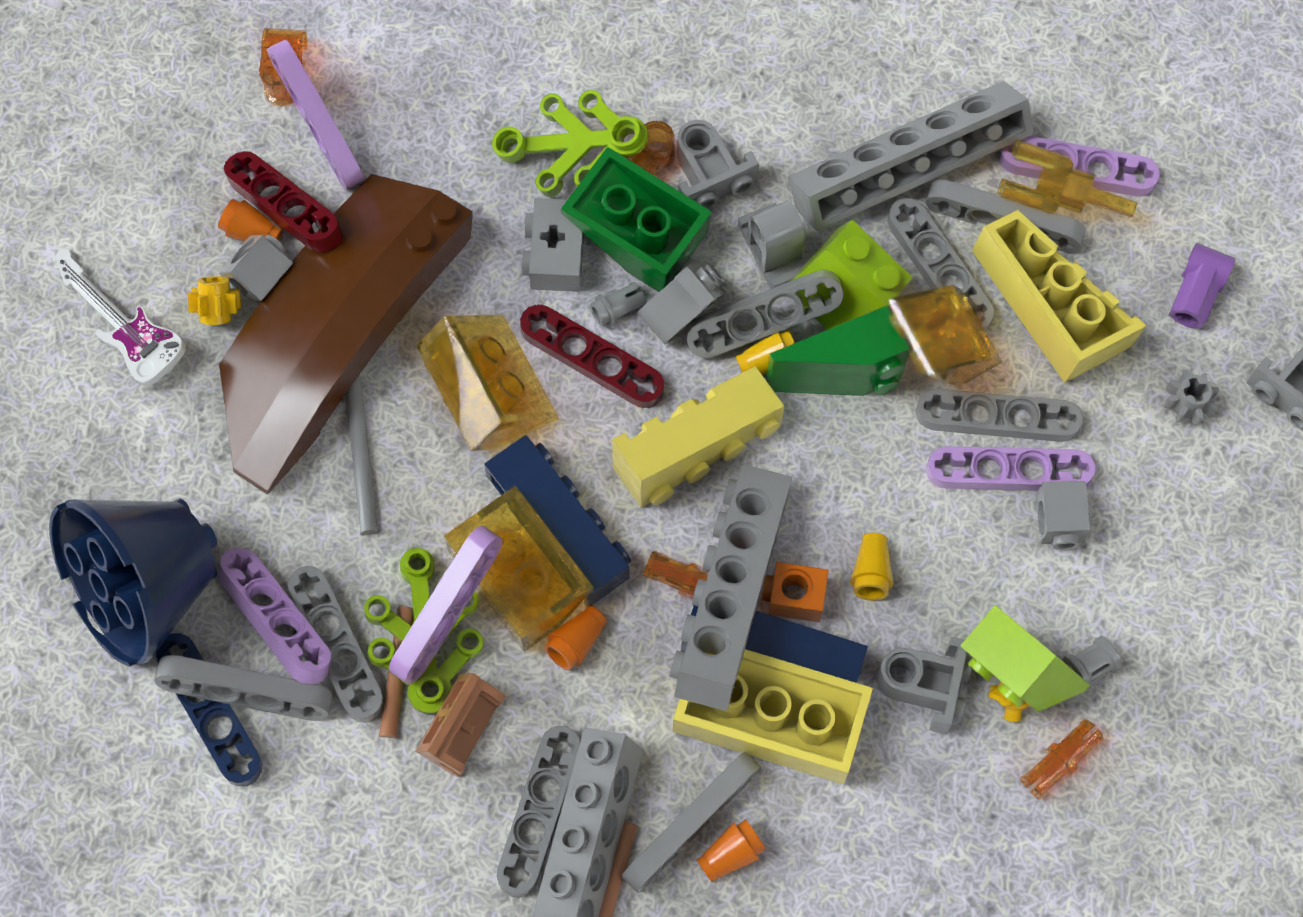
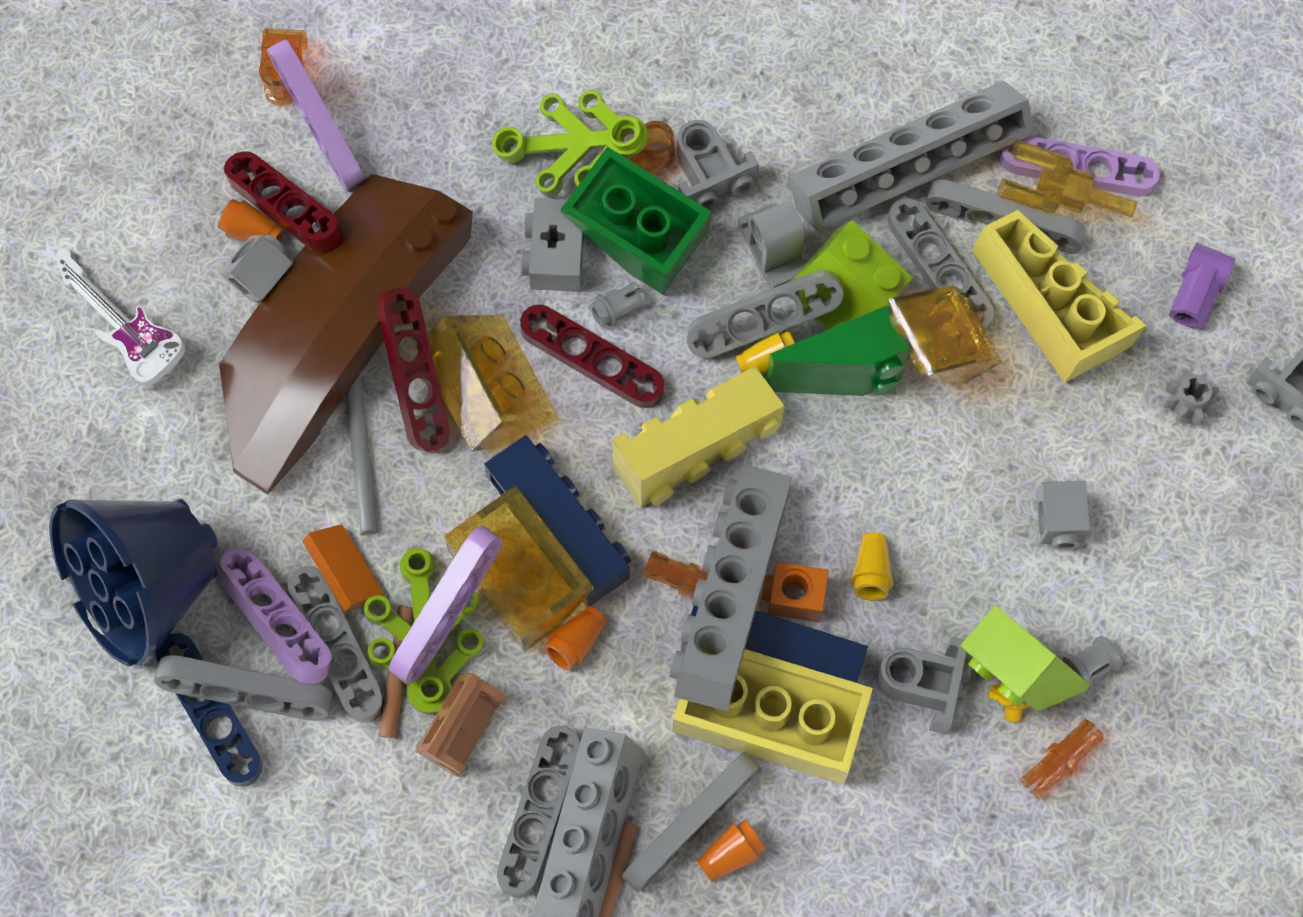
yellow gear [187,276,241,325] -> none
light grey pin [637,261,726,345] -> none
light grey beam [915,389,1083,442] -> none
lavender beam [926,446,1096,491] -> none
none -> orange tile [302,524,385,613]
none -> dark red beam [377,287,450,451]

